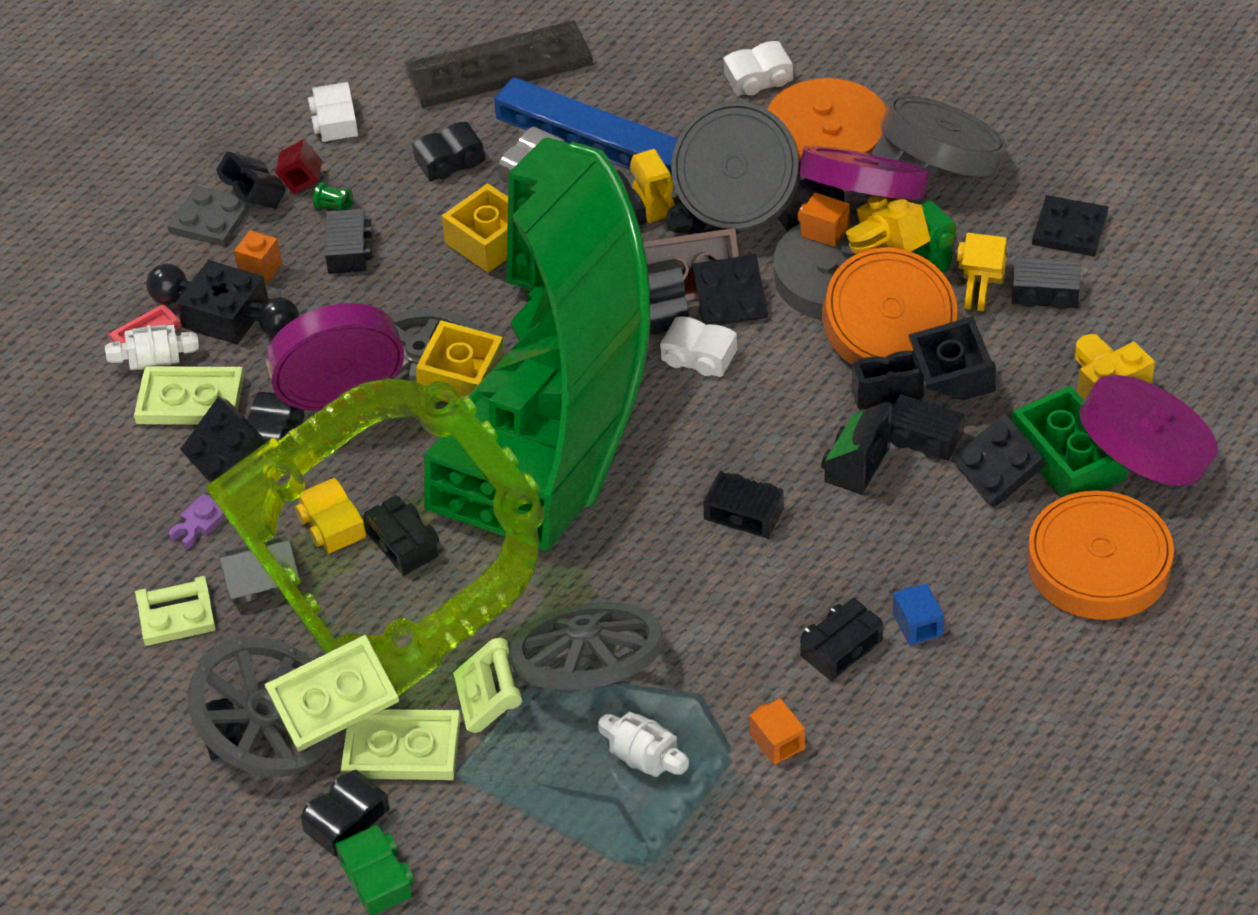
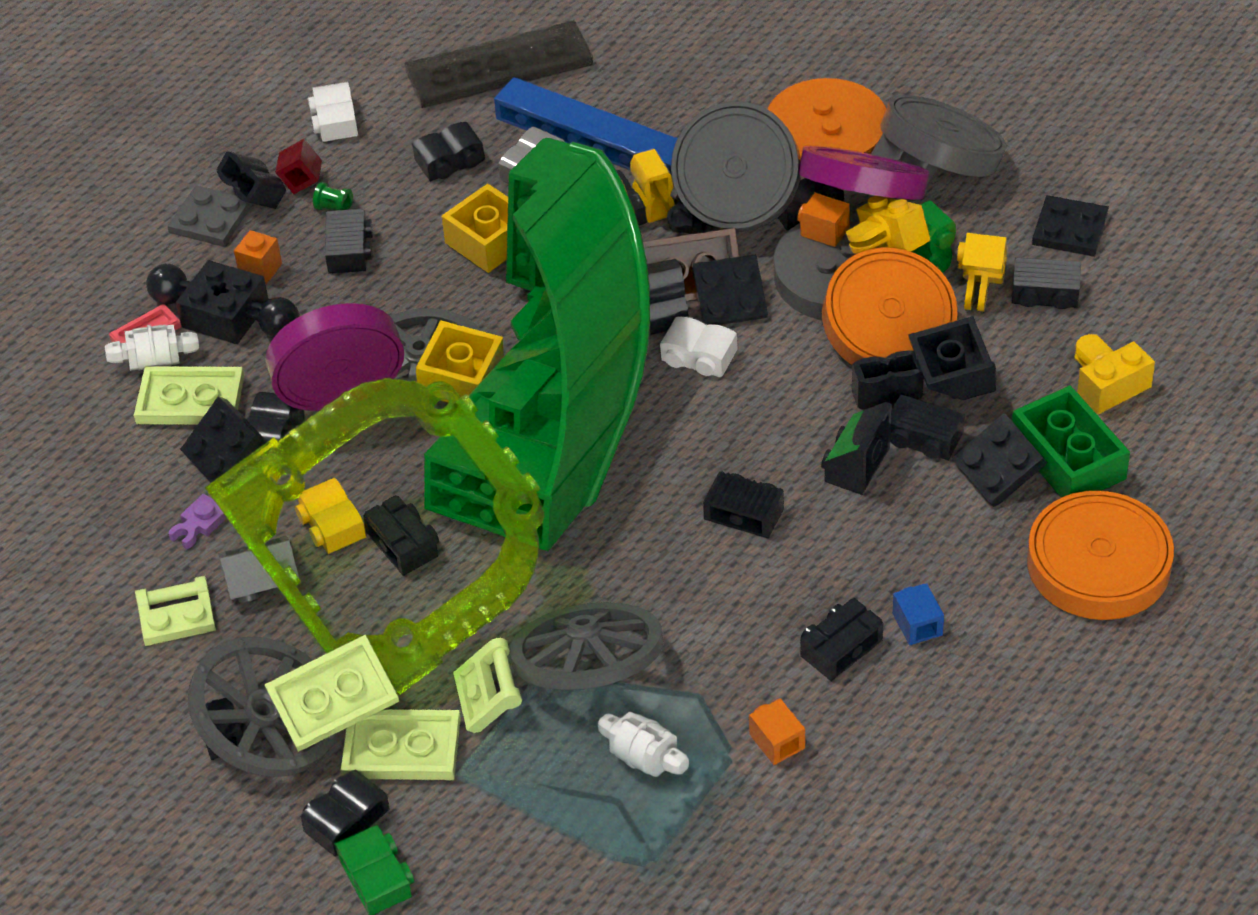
white brick [723,41,793,97] -> none
magenta brick [1080,375,1218,486] -> none

